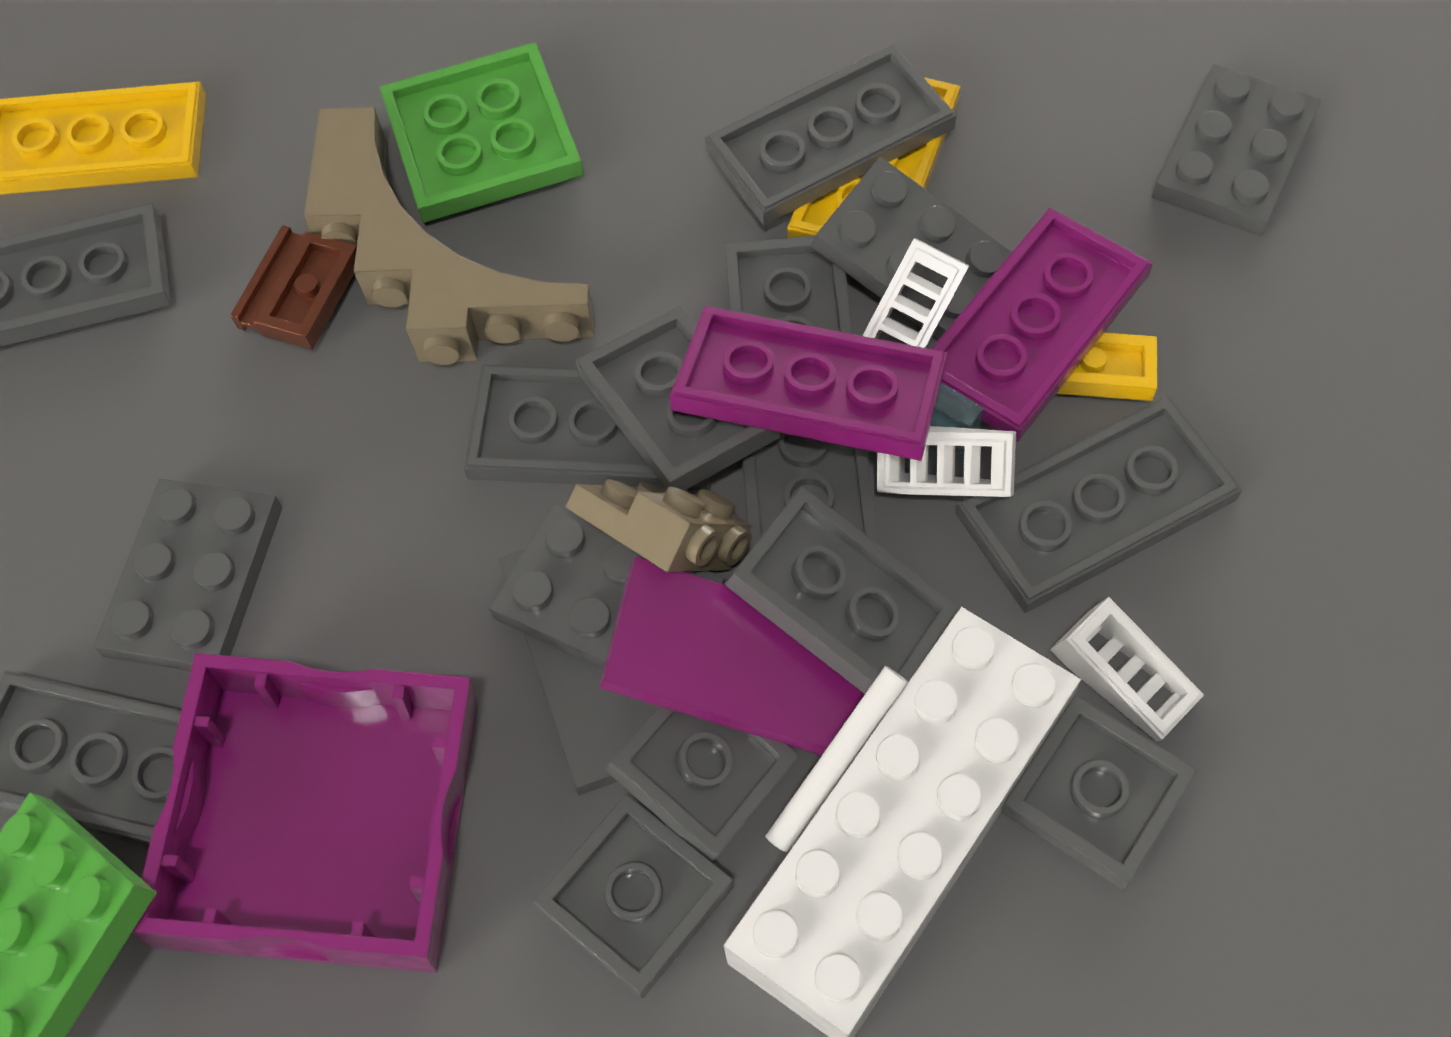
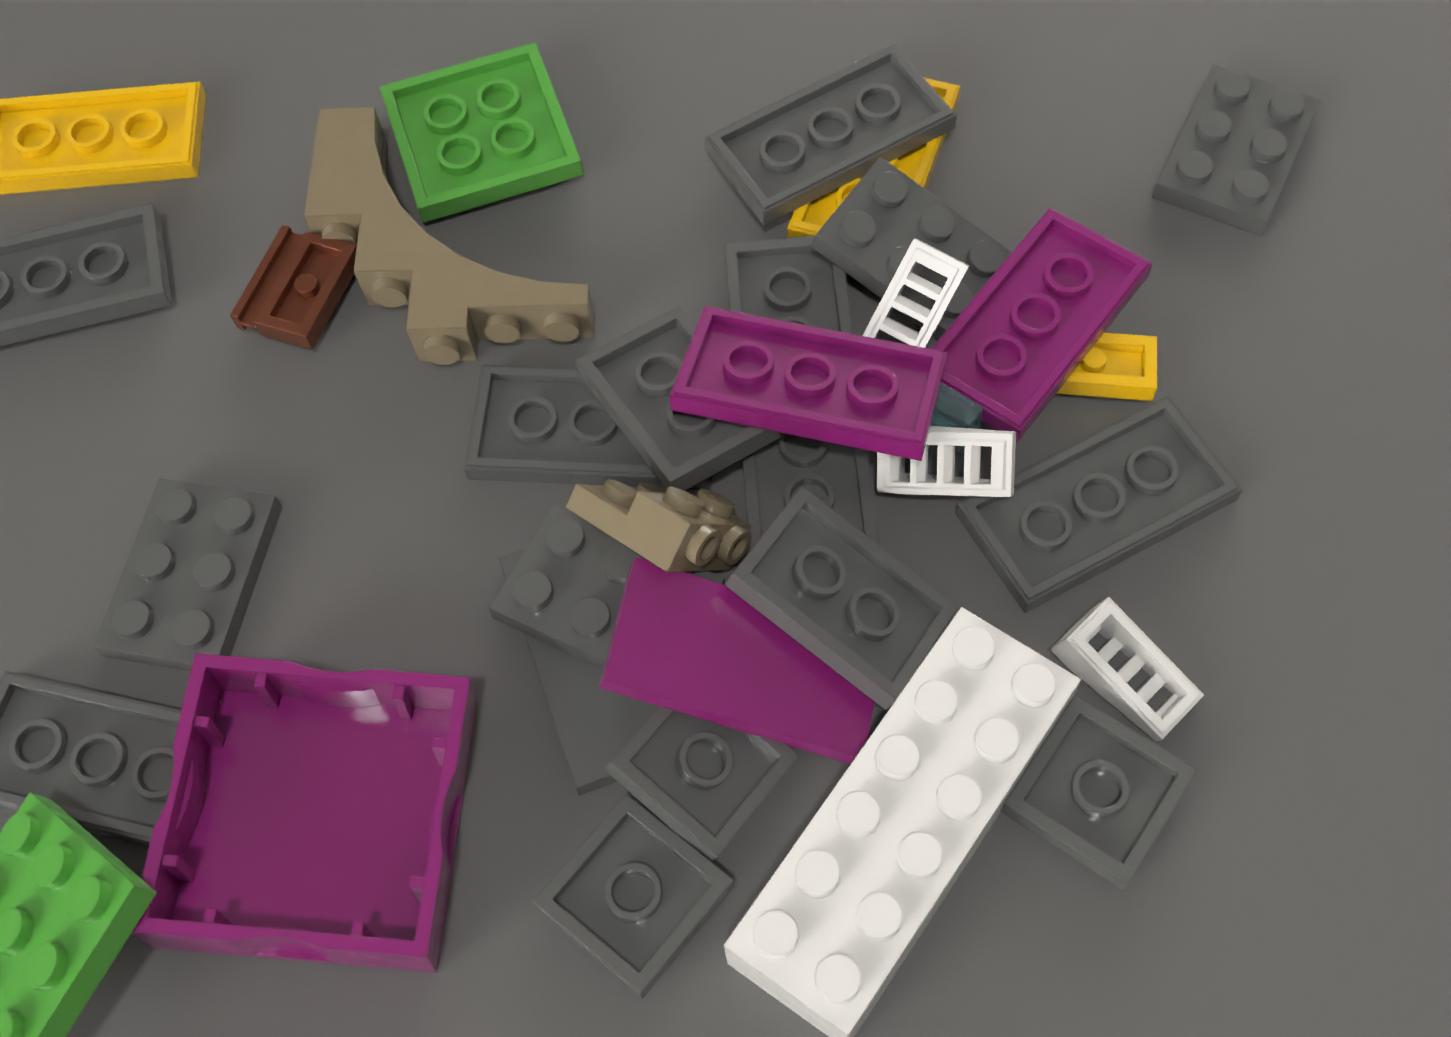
white bar [766,666,908,852] -> none

